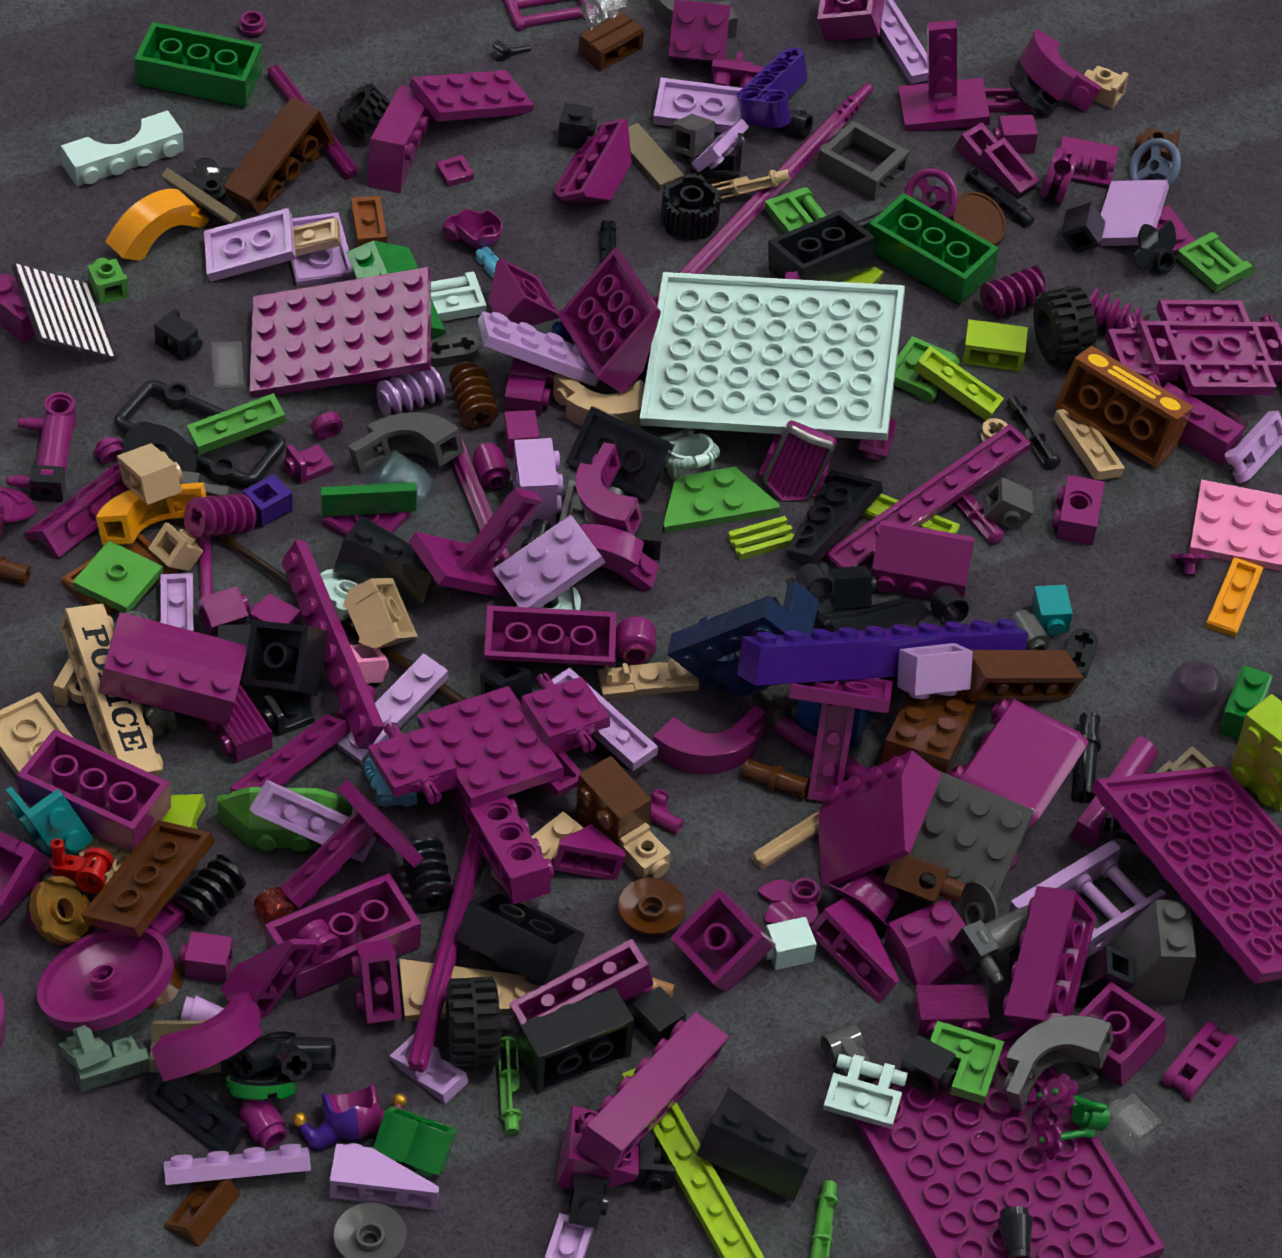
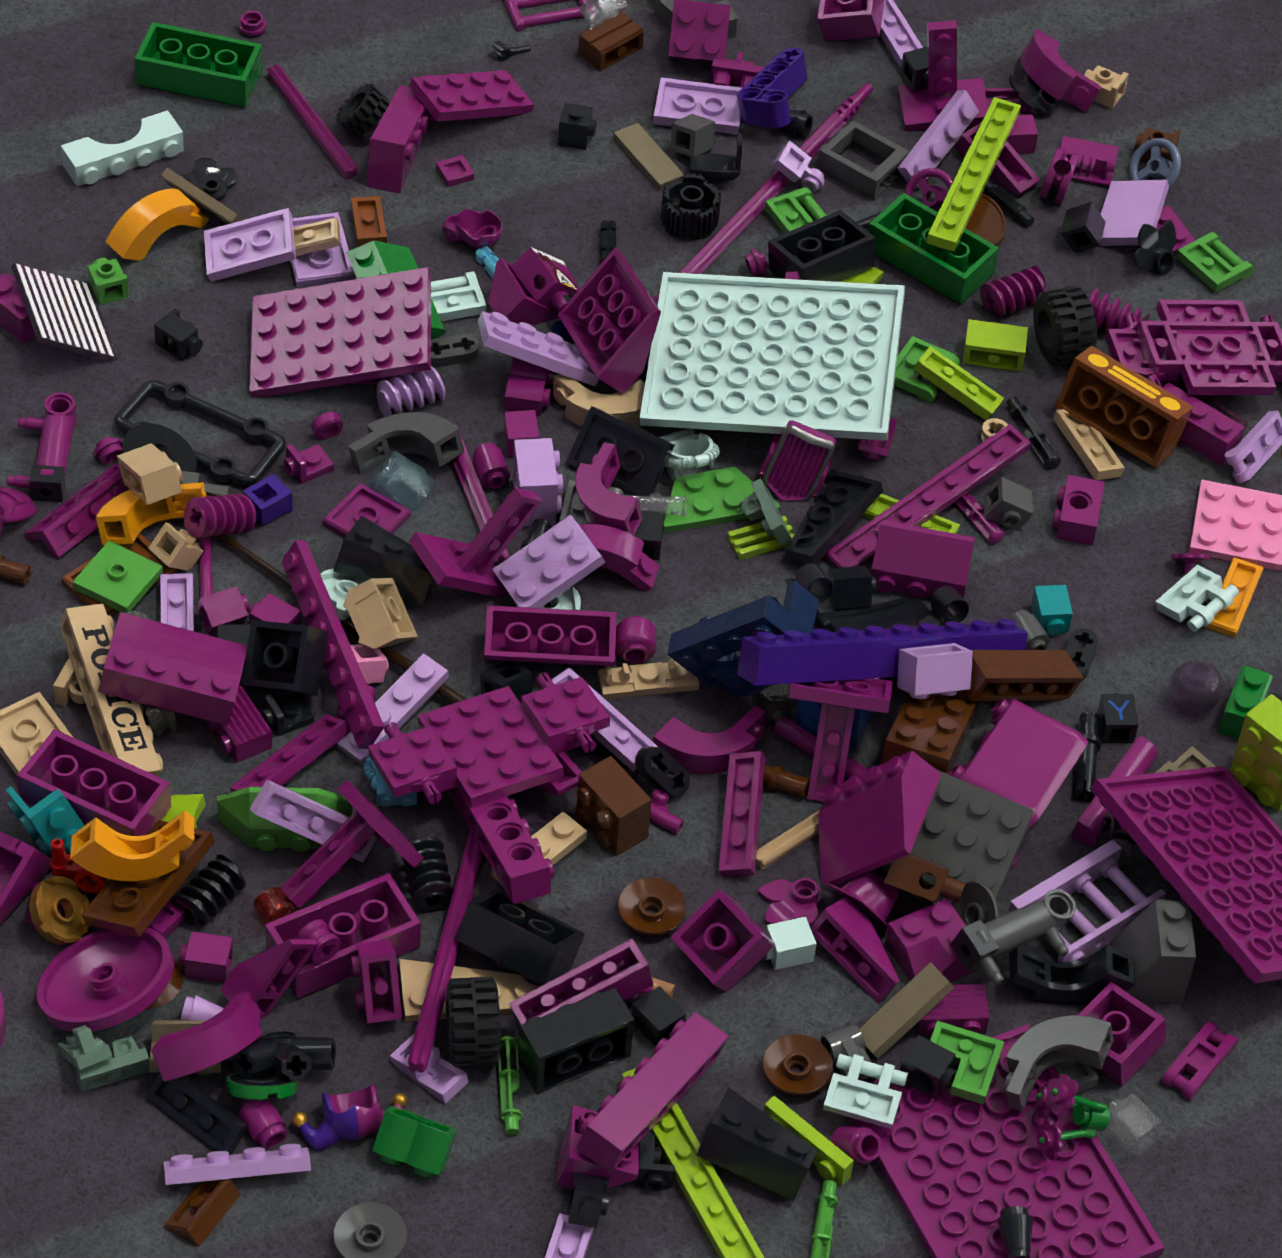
bright green plate [187,393,286,455] -> none
clear tile [211,341,245,393] -> none
reddish brown wedge [224,96,335,215] -> none
green tile [321,482,417,517] -> none
lavender slope [330,1143,439,1210] -> none
reddish brown piece [449,362,498,428] -> none
magenta slope [552,824,626,880] -> none
magenta wedge [553,118,632,205] -> none
tan brick [619,823,671,879] -> none
lavender plate [692,119,749,172] -> none
tan piece [712,169,790,199] -> none
magenta slope [1003,886,1097,1032] -> none
none -> light orange arch [70,811,195,881]
none -> magenta torso [511,246,579,313]
none -> clear pin [625,493,688,516]
none -> black beam [635,746,690,796]
none -> magenta plate [719,751,765,877]
none -> sand green hinge [740,478,792,545]
none -> magenta plate [744,249,769,277]
none -> reddish brown dish [763,1034,833,1096]
none -> lime plate [764,1096,854,1186]
none -> lavender plate [773,140,825,193]
none -> magenta brick [830,1126,881,1164]
none -> dark tan tile [859,962,955,1059]
none -> lavender plate [898,90,979,189]
none -> black brick [901,47,928,92]
none -> lime plate [926,97,1021,252]
none -> black brick [1097,693,1139,743]
none -> light aqua plate [1155,565,1239,632]

